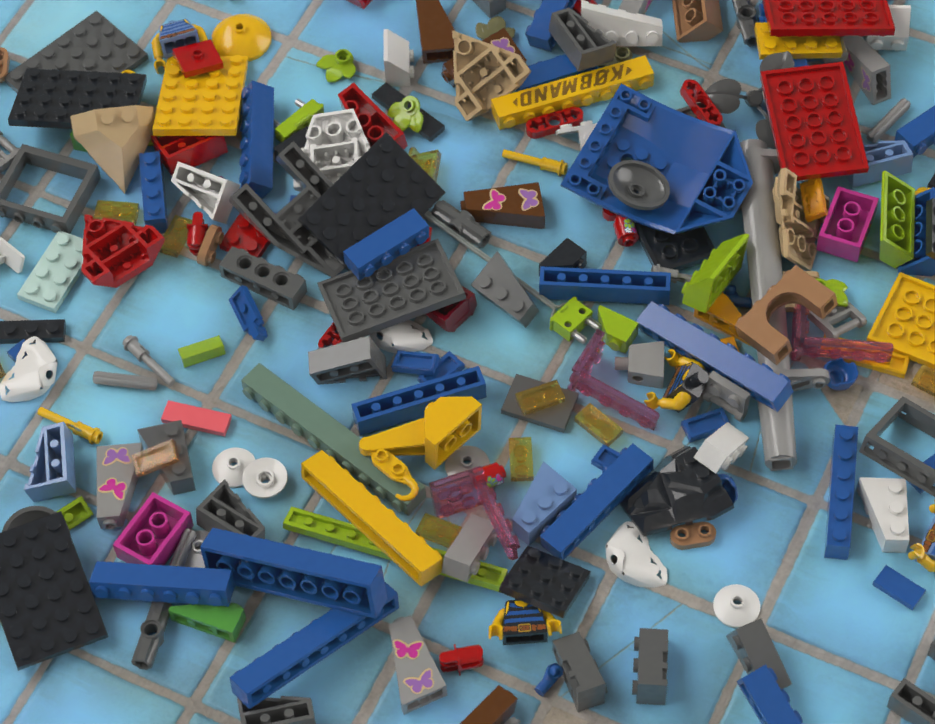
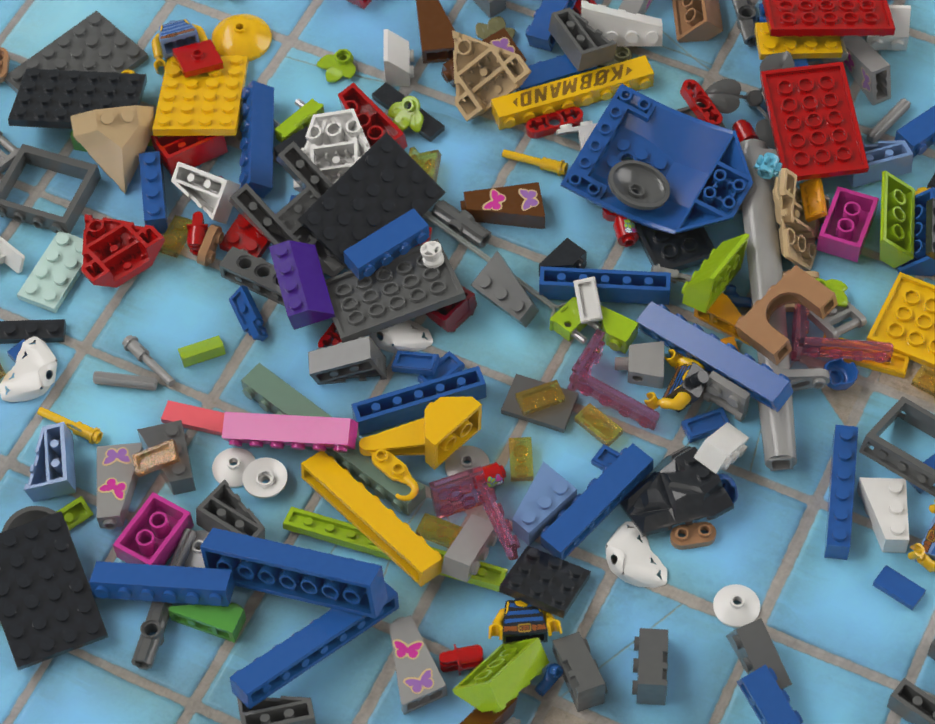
clear yellow plate [94,200,140,225] -> none
none -> brick [221,412,358,453]
none -> dark purple slope [269,240,335,330]
none -> white wheel [420,241,444,268]
none -> lime slope [452,637,550,713]
none -> white tile [573,276,603,324]
none -> red brick [732,119,759,142]
none -> medium azure gear [754,153,783,179]

